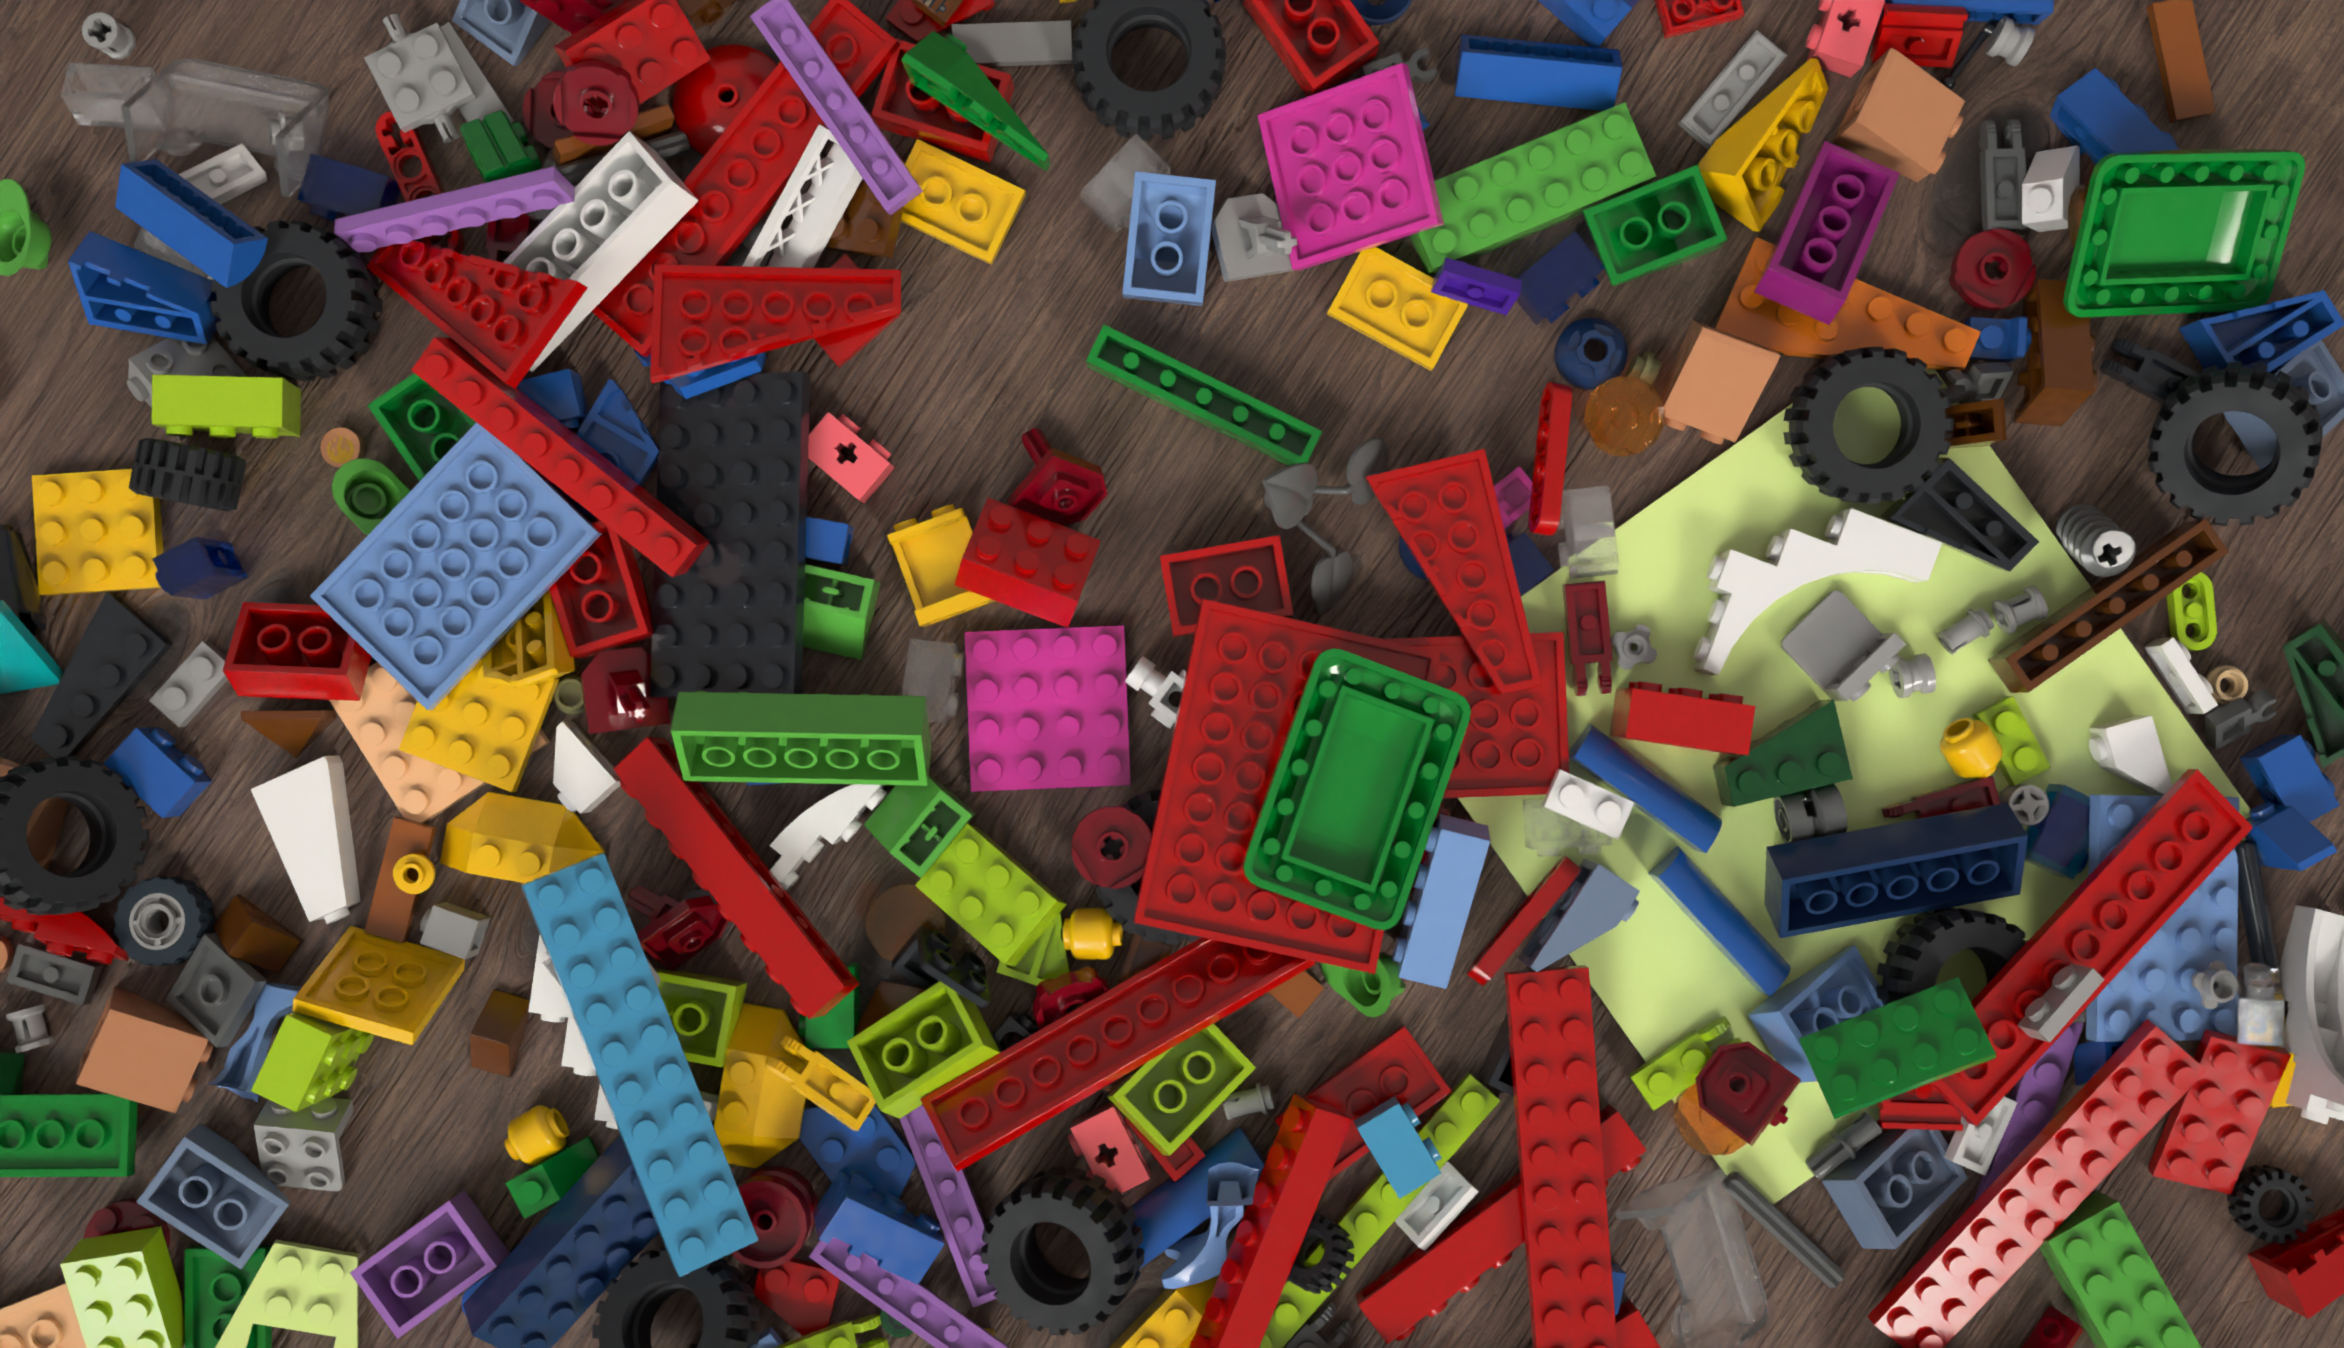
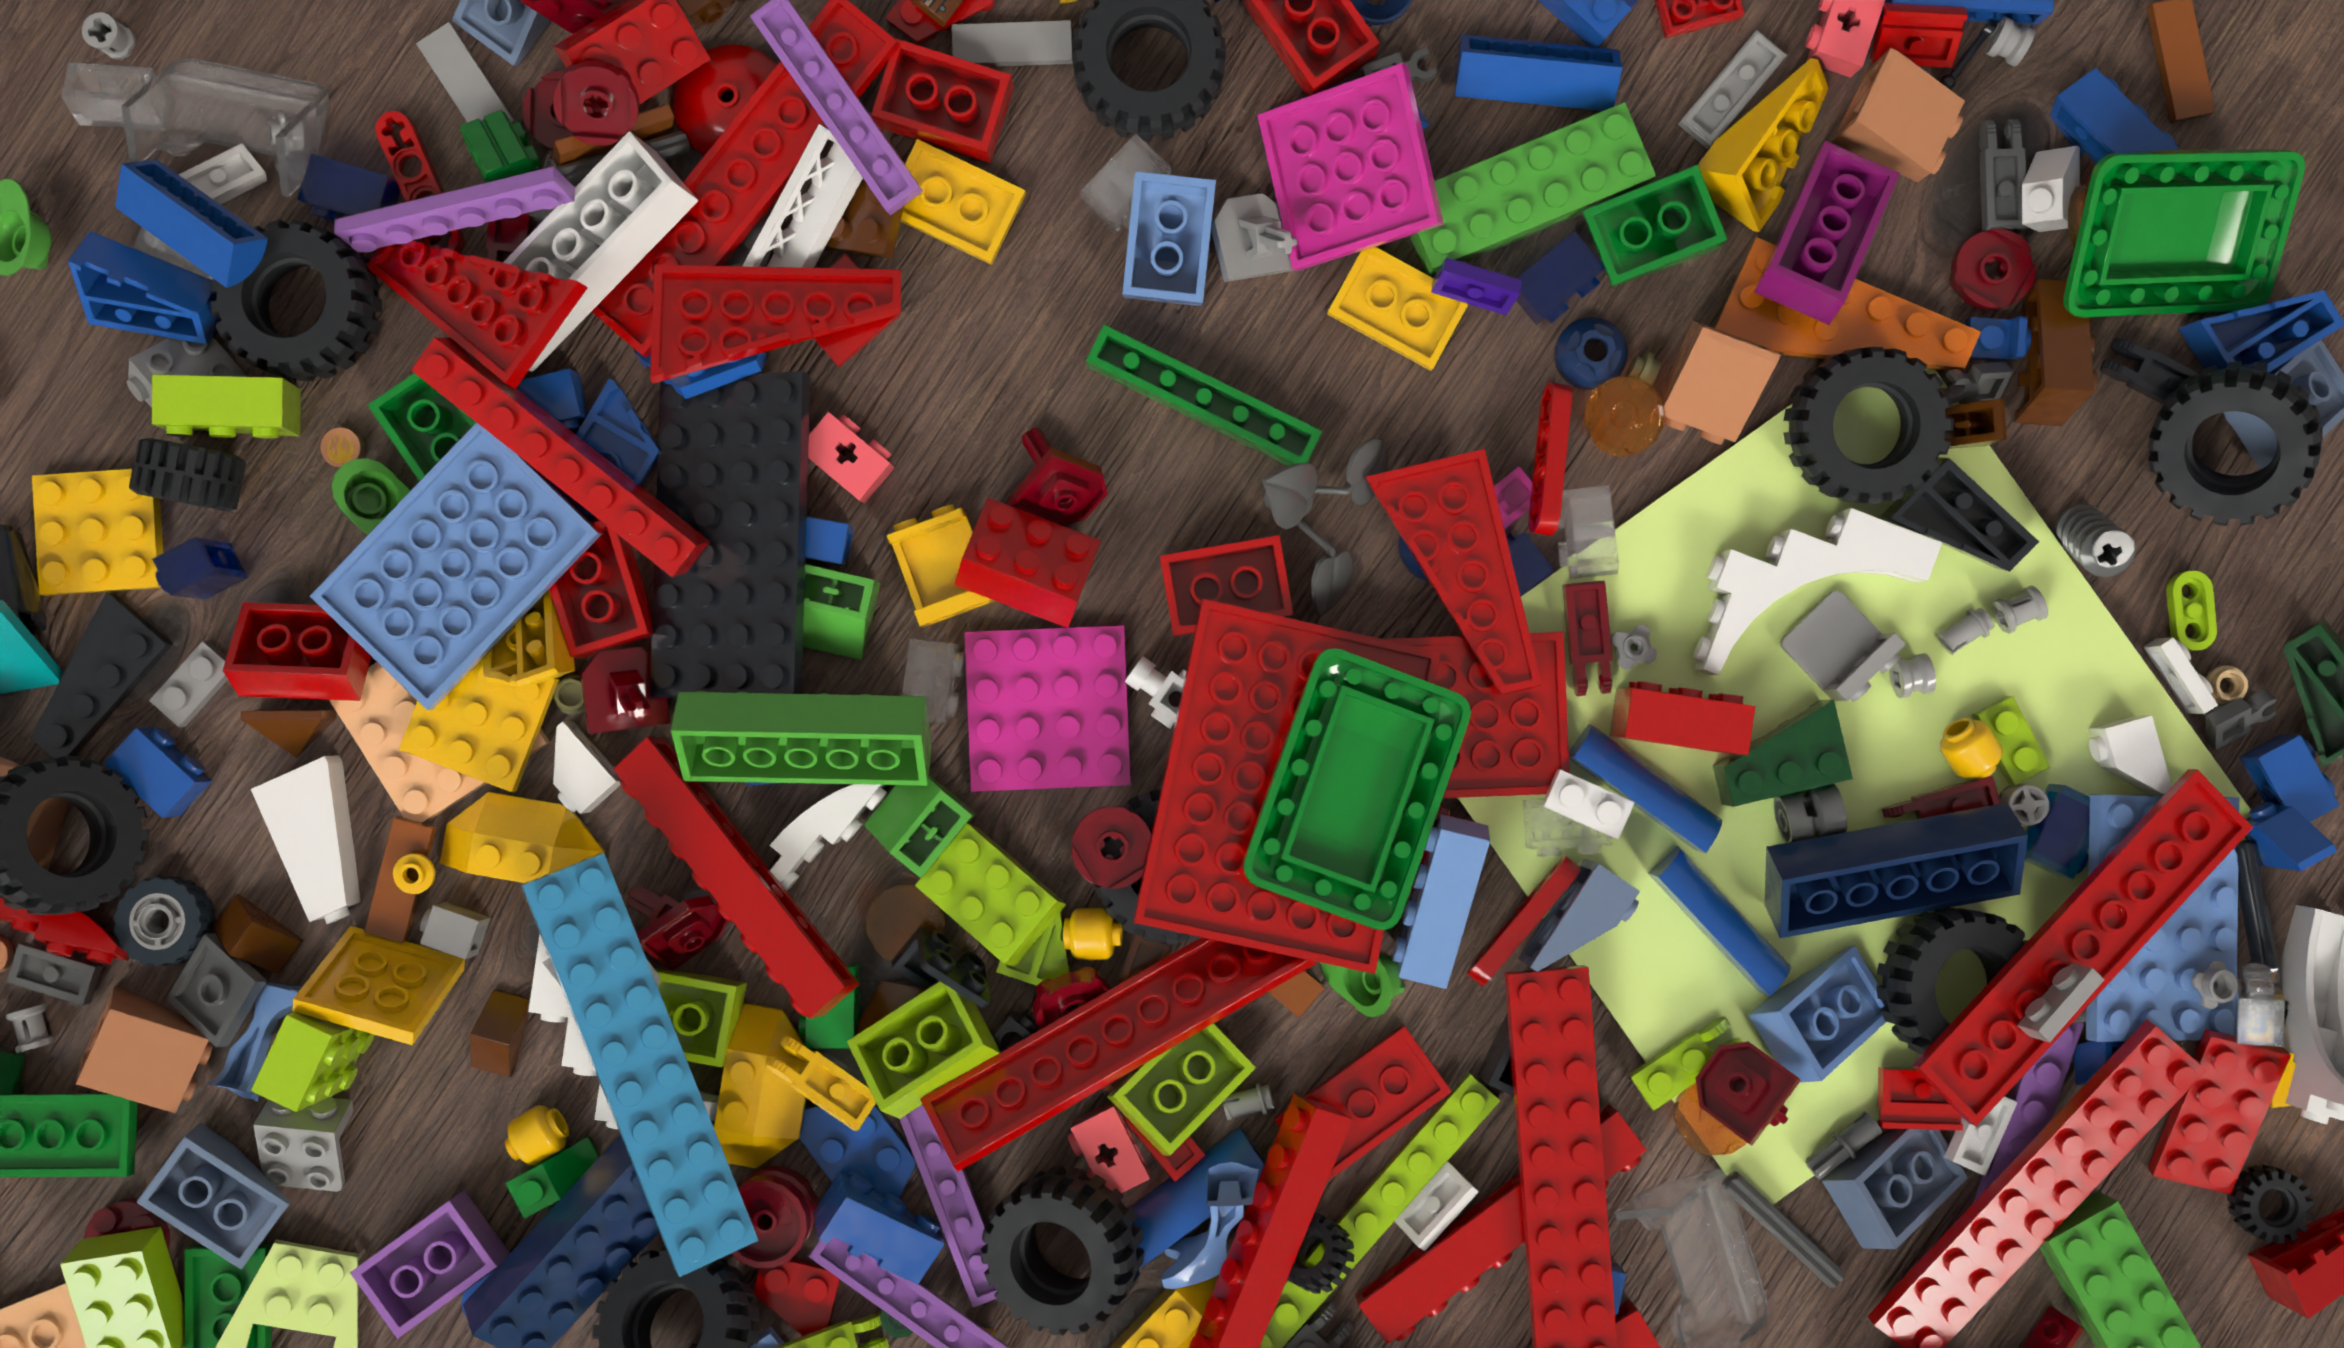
light grey plate [364,14,477,143] -> none
green wedge [901,31,1051,172] -> none
dark azure brick [1354,1096,1442,1199] -> none
green plate [1799,977,1996,1119] -> none
reddish brown brick [1988,519,2229,693] -> none

